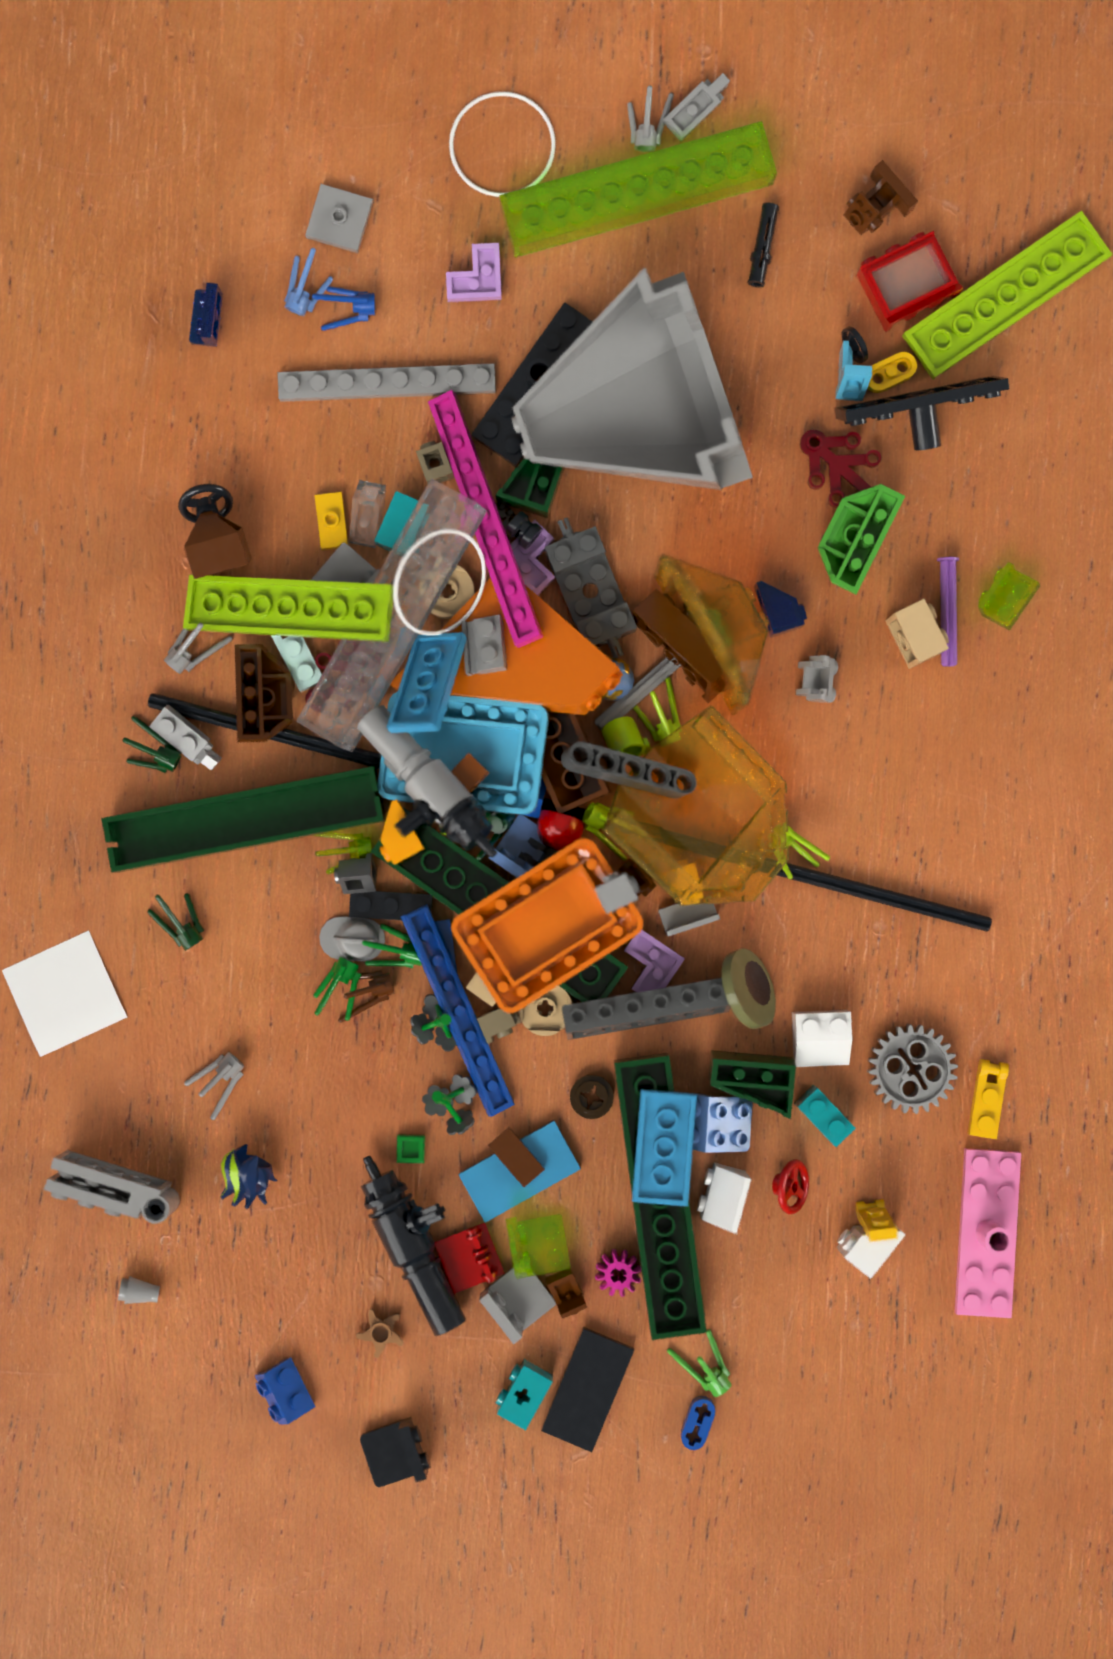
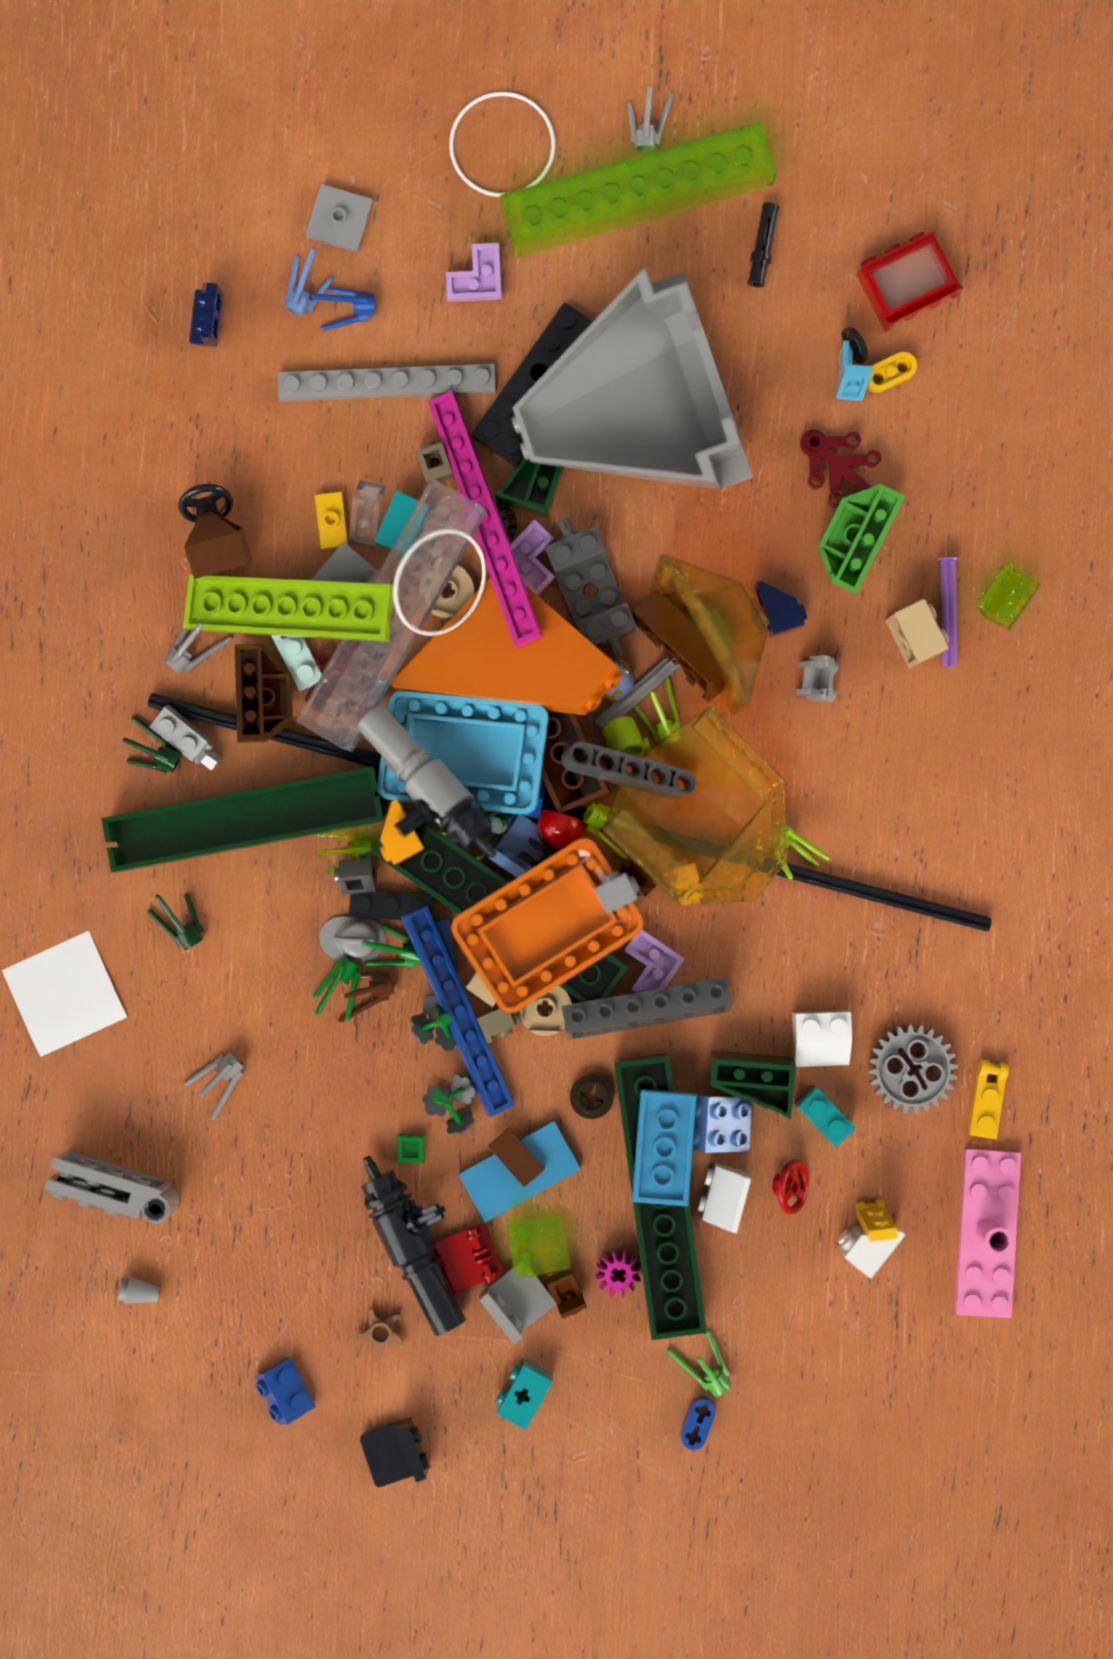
dark blue hair [220,1144,278,1209] -> none
dark azure tile [386,632,467,733] -> none
dark orange tile [451,753,490,793] -> none
light grey plate [461,614,507,676] -> none
black wheel [505,511,543,550] -> none
black tile [541,1327,634,1452] -> none
light grey panel [658,893,720,936] -> none
light grey hinge [663,73,730,142] -> none
olive piece [722,949,776,1029] -> none
black plate [834,376,1010,451] -> none
reddish brown tile [844,160,918,235] -> none
lime plate [902,210,1113,380] -> none

